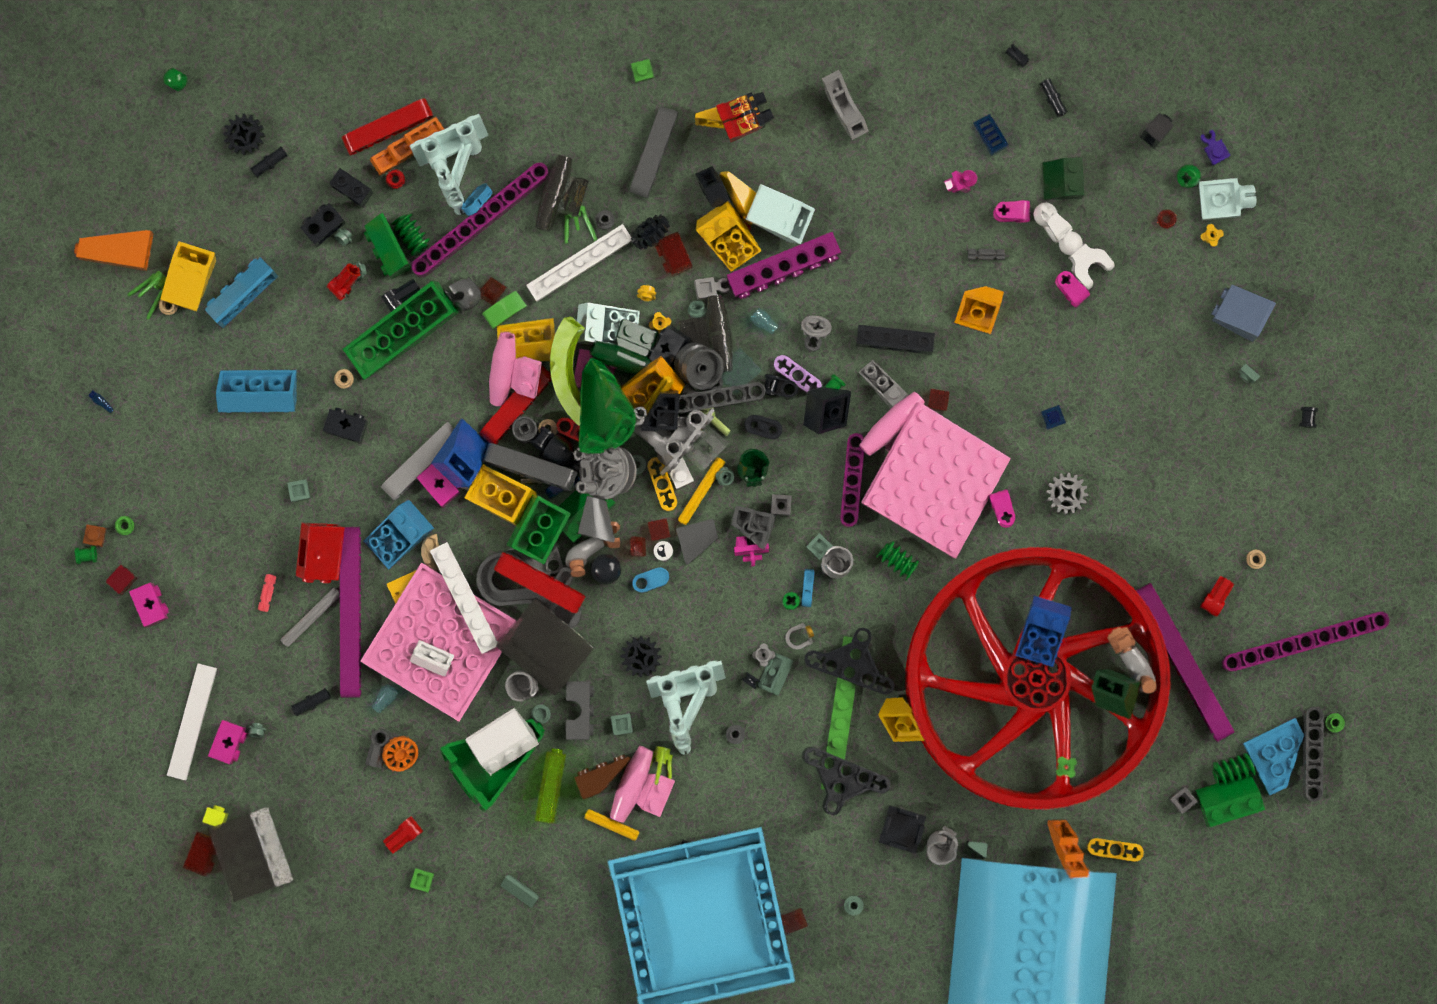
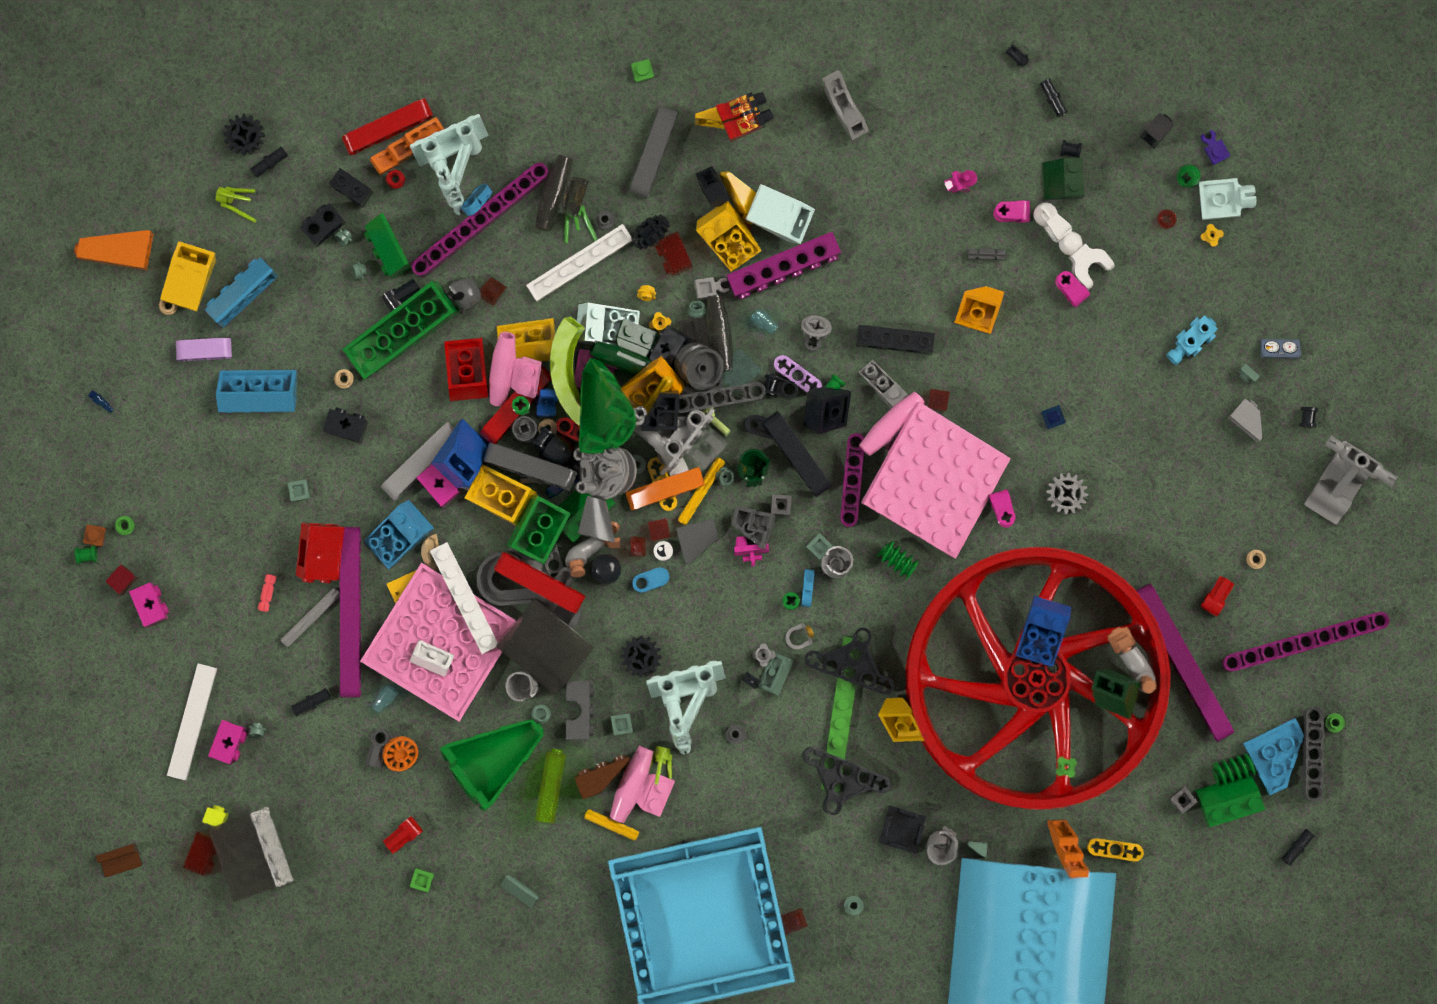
bright green plant [128,271,166,319] -> none
green piece [163,68,188,91] -> none
red piece [327,263,361,301] -> none
green piece [391,213,430,256] -> none
white slope [466,708,539,775] -> none
bright green slope [482,291,527,329] -> none
clear blue slope [973,114,1009,156] -> none
sand blue slope [1211,285,1276,342] -> none
none -> reddish brown panel [96,844,142,877]
none -> lavender beam [176,338,232,361]
none -> lime plant [215,186,256,223]
none -> red slope [444,338,488,401]
none -> green bush [512,396,530,415]
none -> blue bracket [535,388,558,417]
none -> orange slope [626,467,705,511]
none -> black beam [762,411,832,498]
none -> black bush [1060,140,1082,158]
none -> medium azure brick [1166,315,1218,365]
none -> light grey slope [1228,399,1262,442]
none -> slope [1260,339,1301,359]
none -> black pin [1281,829,1315,866]
none -> light grey plate [1304,435,1398,525]

